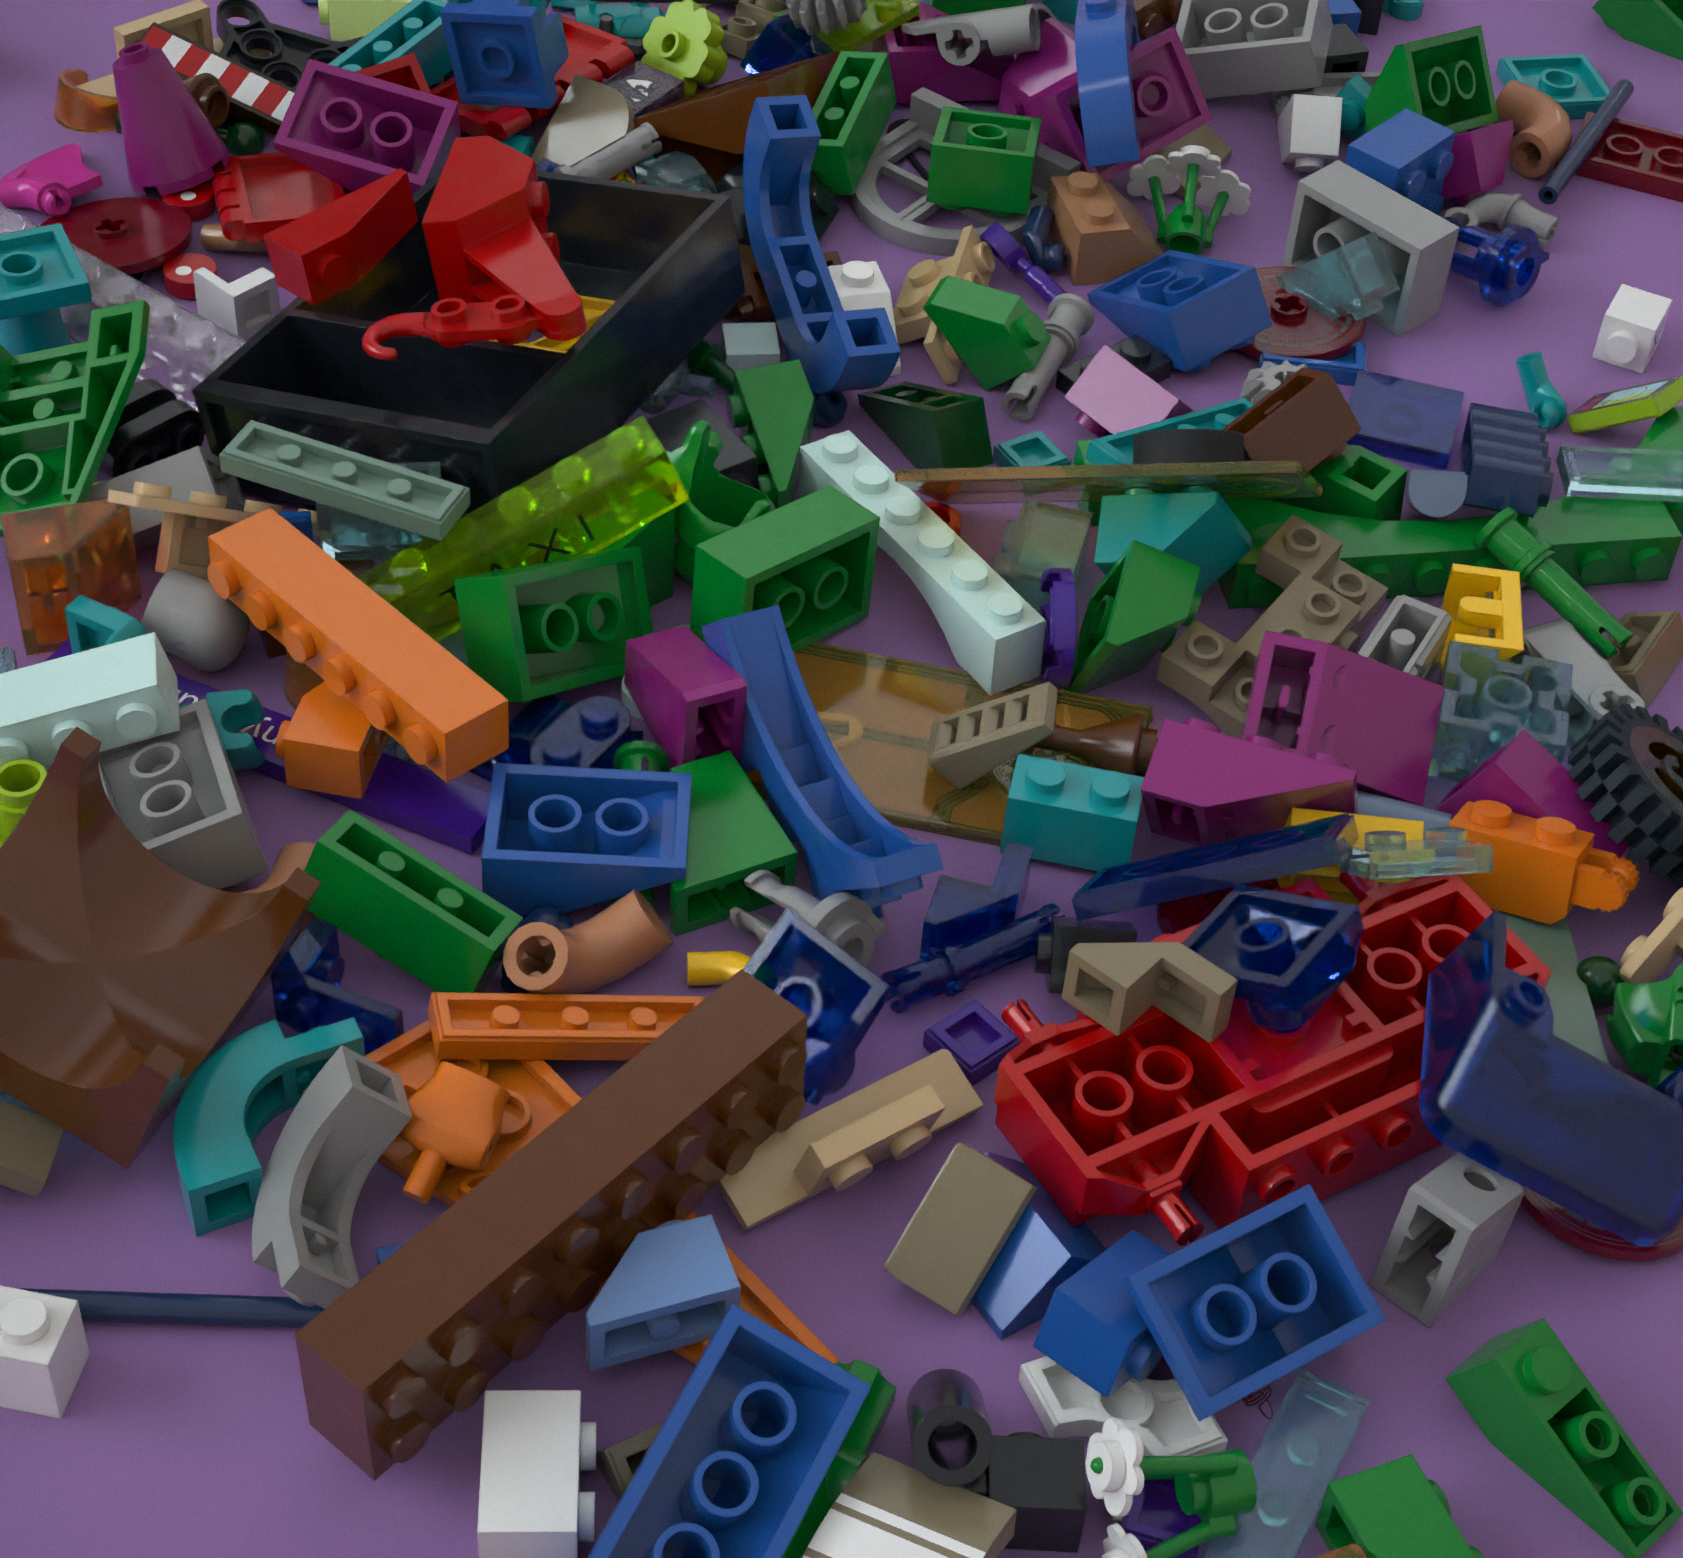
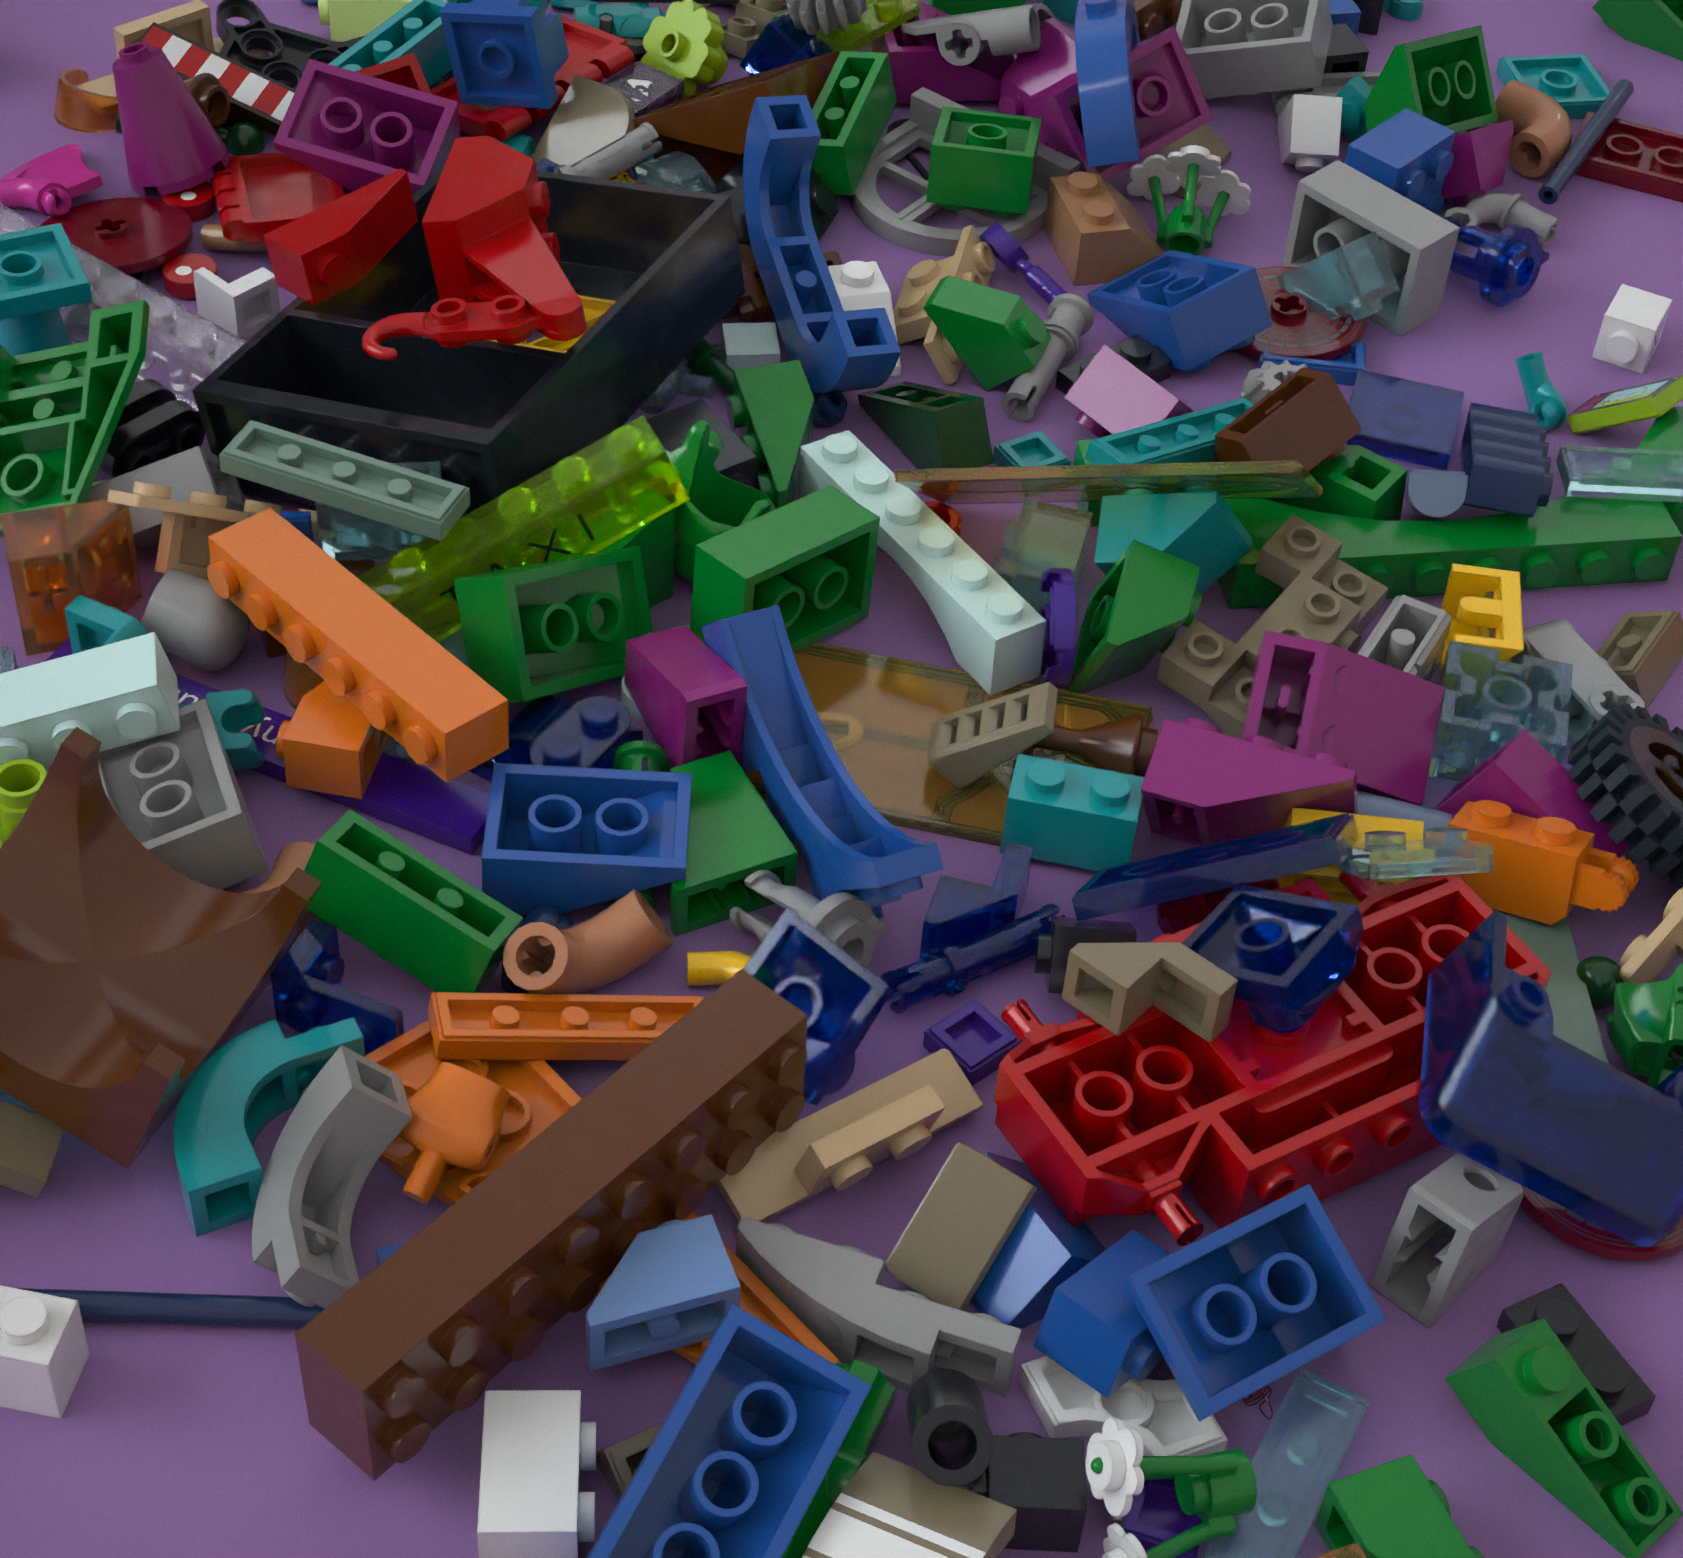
dark blue arm [1022,205,1067,275] -> none
black tyre [1133,429,1244,487] -> none
green pin [1473,507,1634,661] -> none
none -> light grey slope [736,1216,1022,1397]
none -> black plate [1496,1283,1656,1426]

